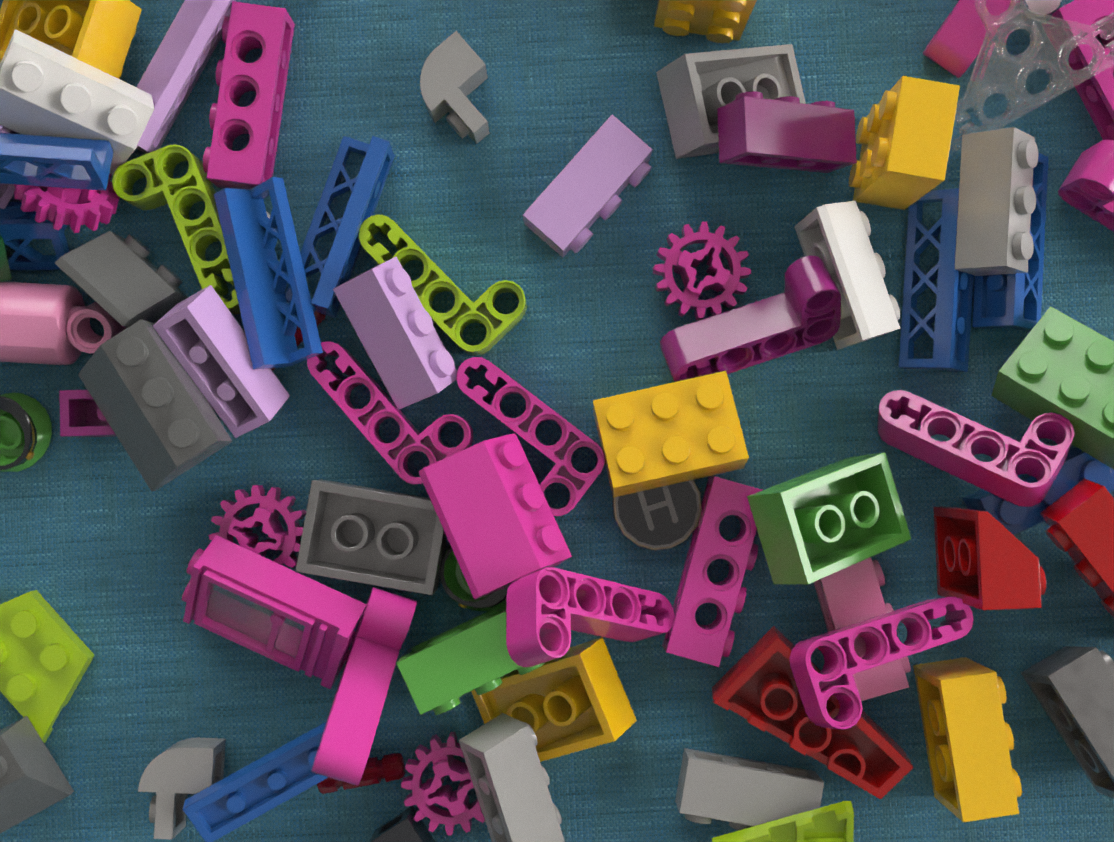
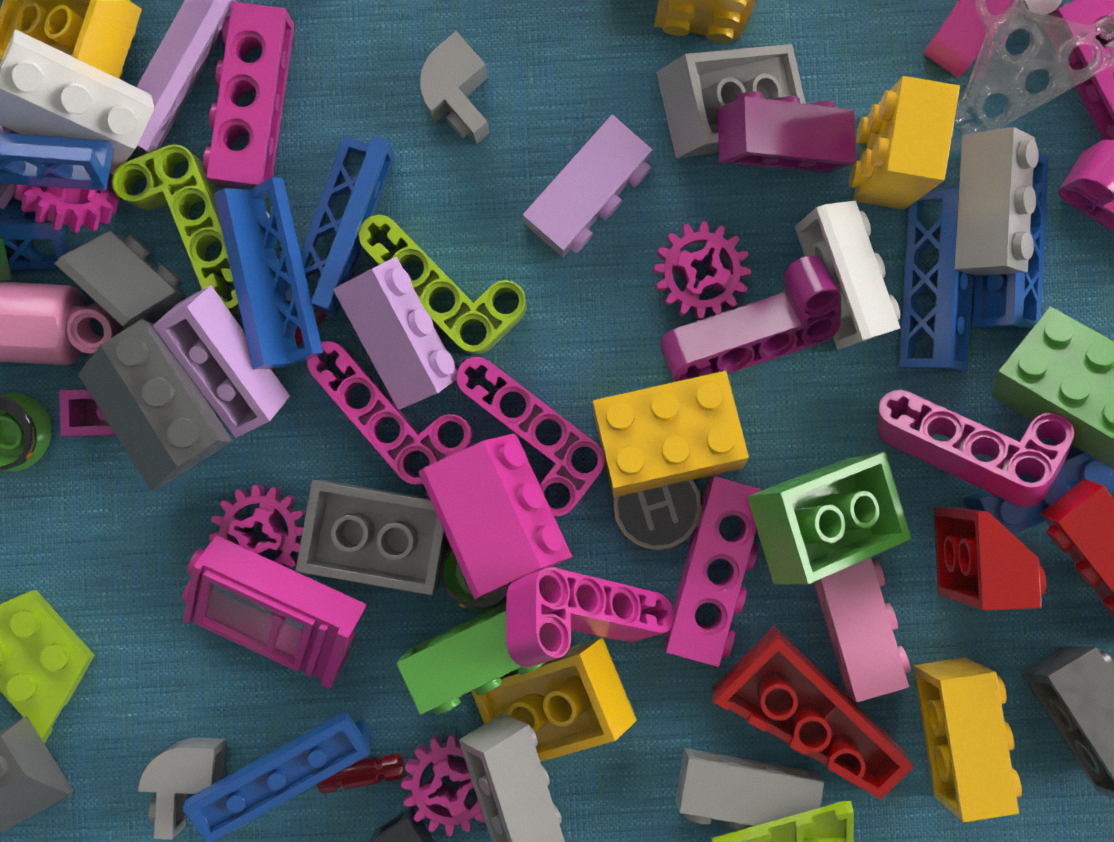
dark pink beam [311,587,417,786] -> none
dark pink beam [790,597,974,729] -> none

